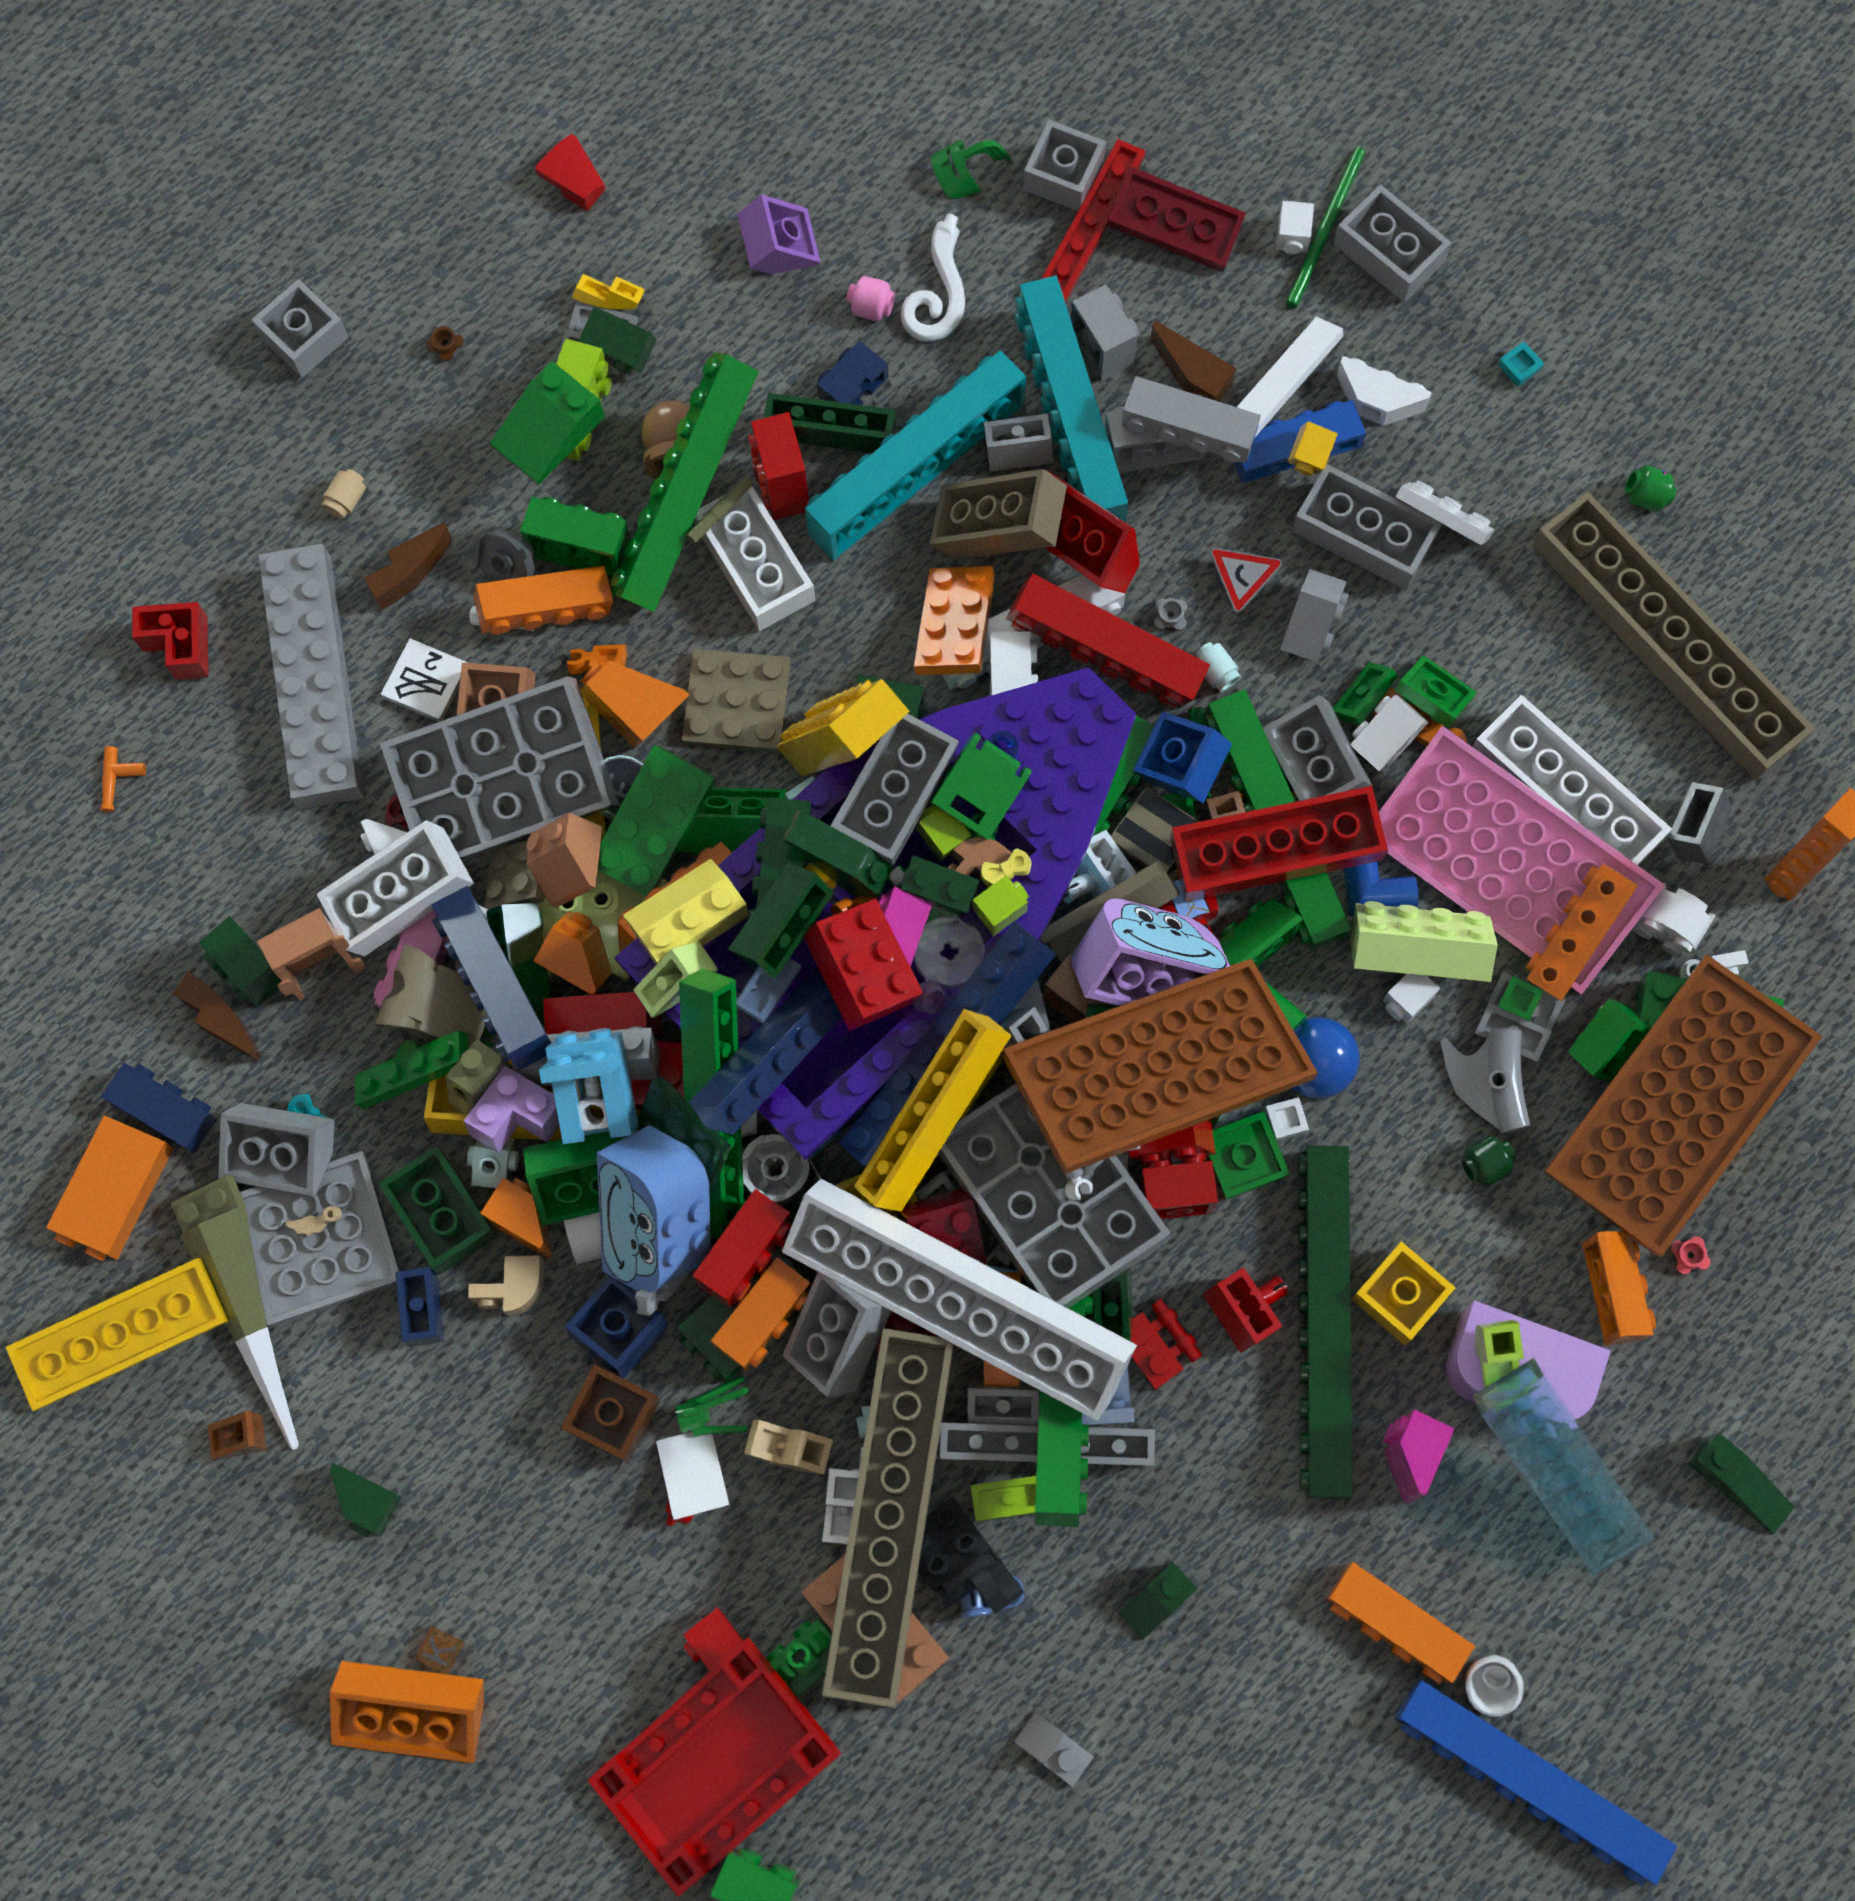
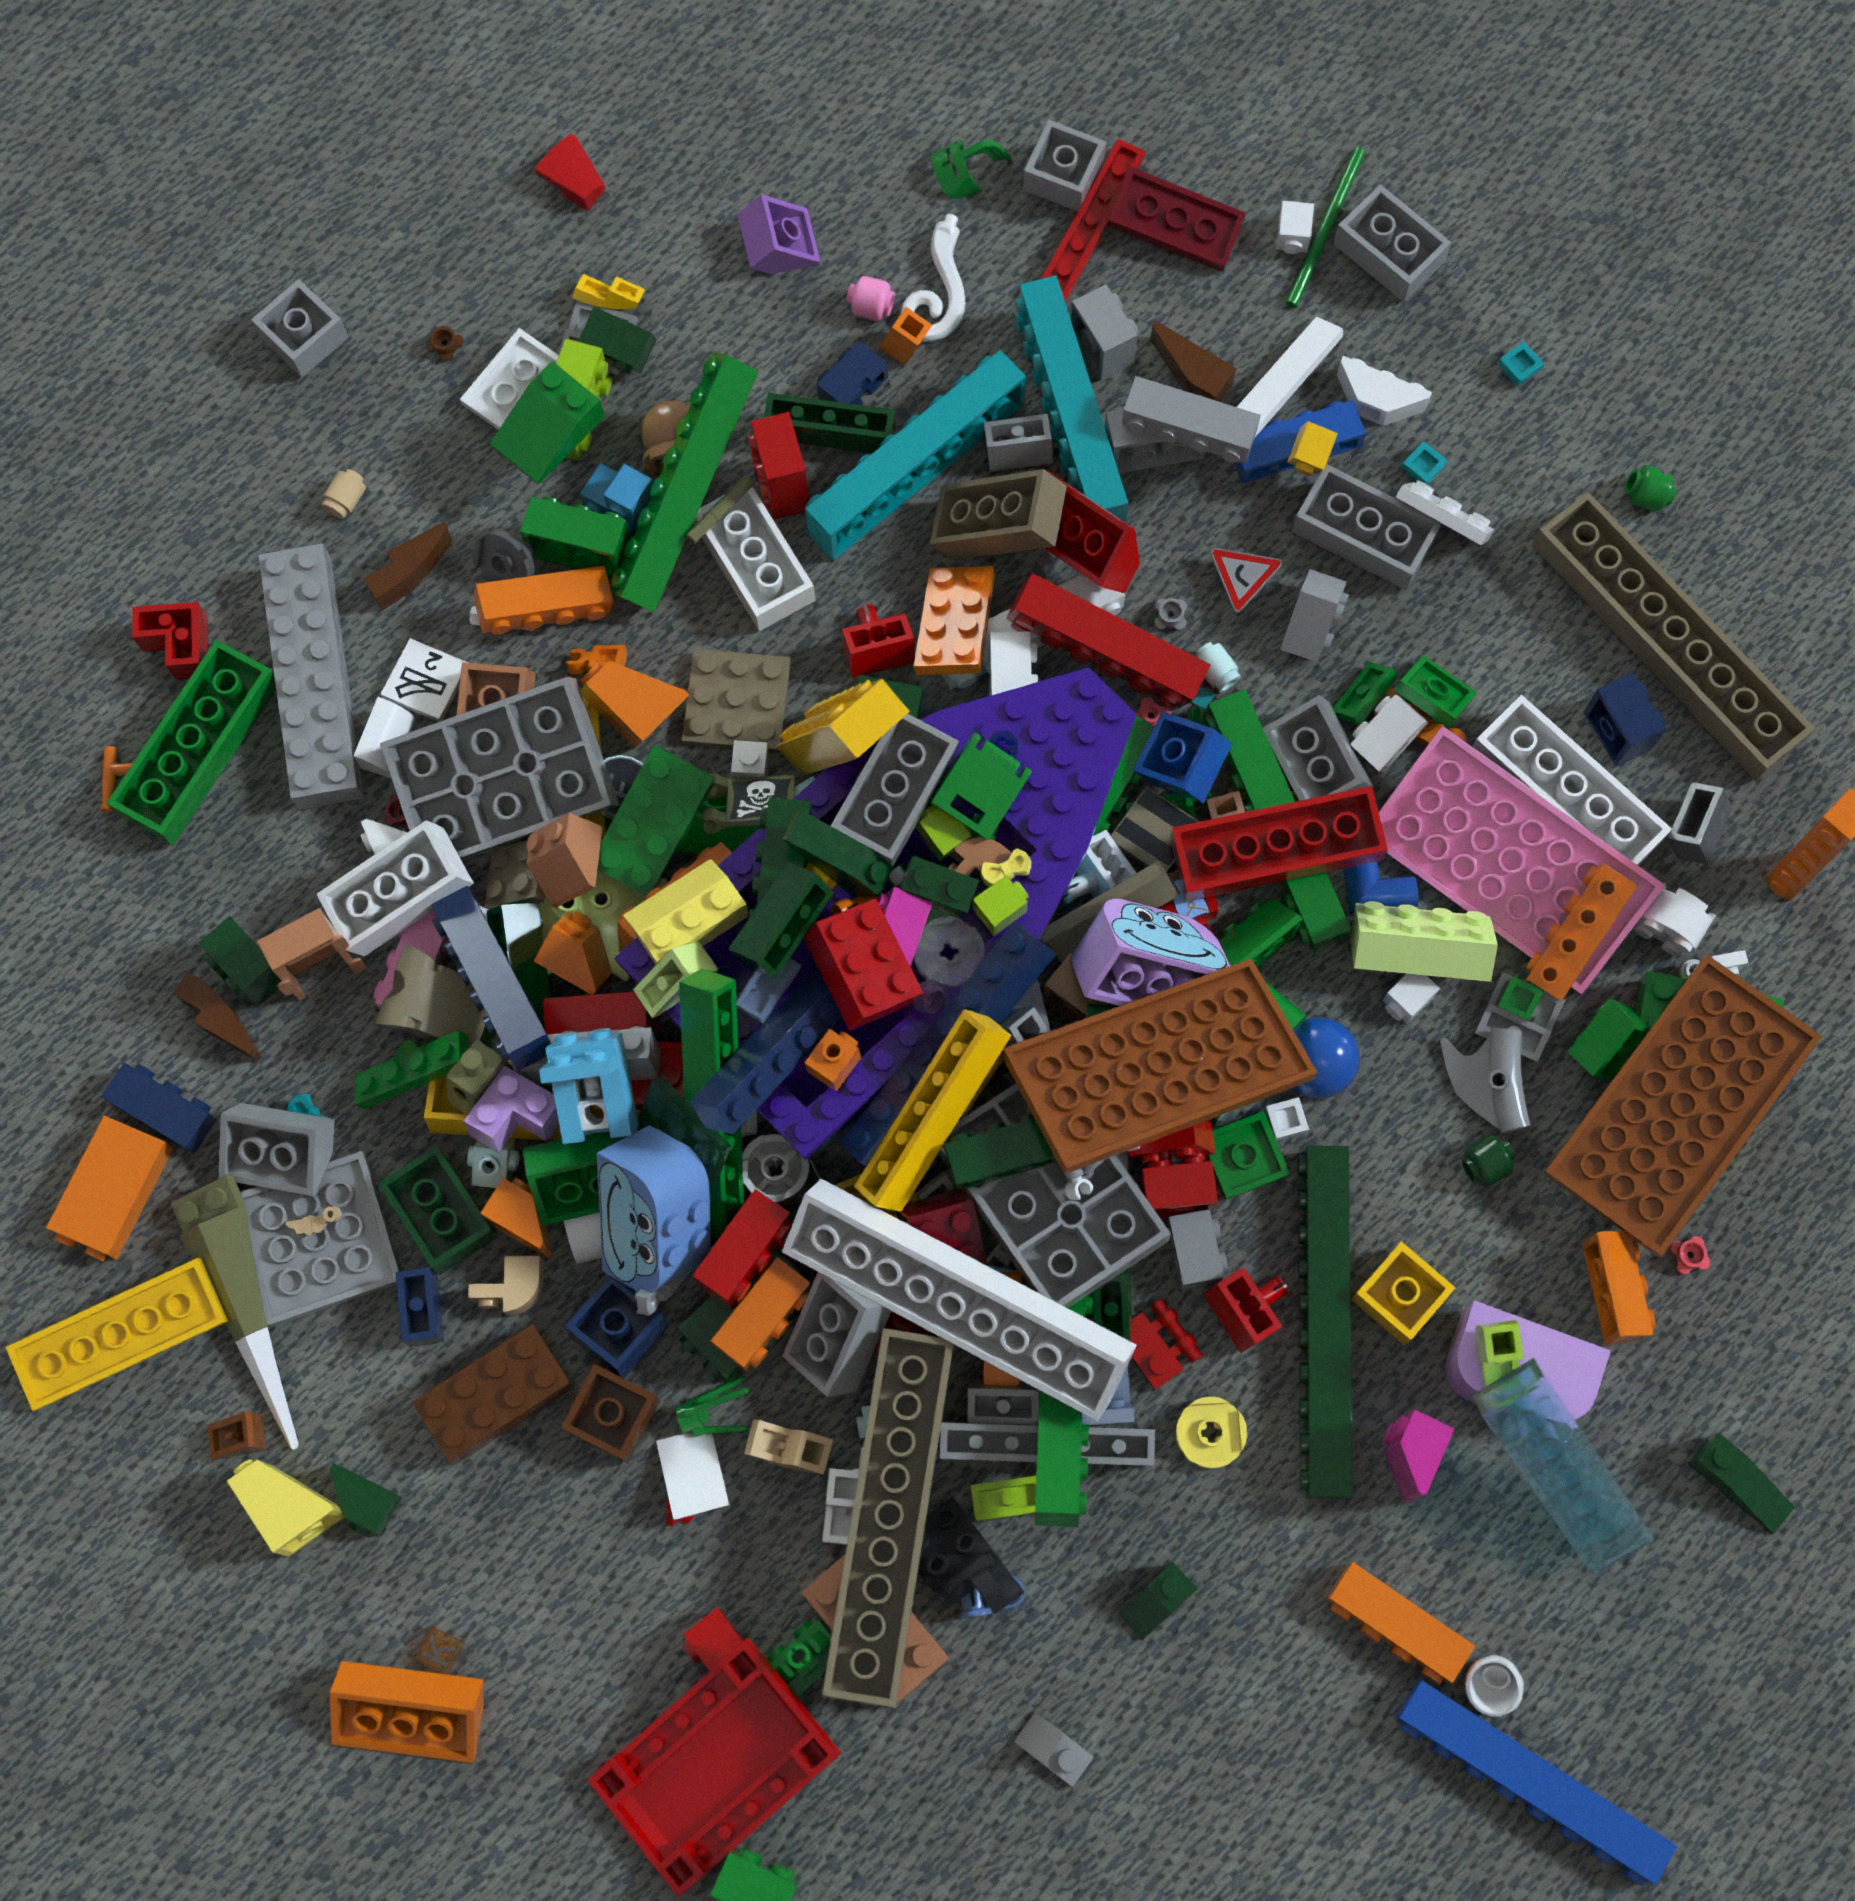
none -> green brick [106,640,276,846]
none -> light yellow slope [227,1460,344,1557]
none -> white brick [354,697,415,778]
none -> reddish brown brick [412,1324,575,1465]
none -> white plate [460,328,559,430]
none -> dark azure brick [580,463,653,534]
none -> flag [702,774,795,834]
none -> white brick [731,740,770,778]
none -> orange brick [804,1029,861,1092]
none -> red brick [842,604,915,678]
none -> orange brick [879,307,932,366]
none -> dark green brick [945,1114,1058,1192]
none -> coral plate [1136,697,1170,726]
none -> light grey brick [1166,1209,1228,1290]
none -> light yellow plate [1175,1397,1247,1469]
none -> teal window [1191,686,1215,709]
none -> teal plate [1401,441,1448,485]
none -> dark blue brick [1584,673,1666,767]

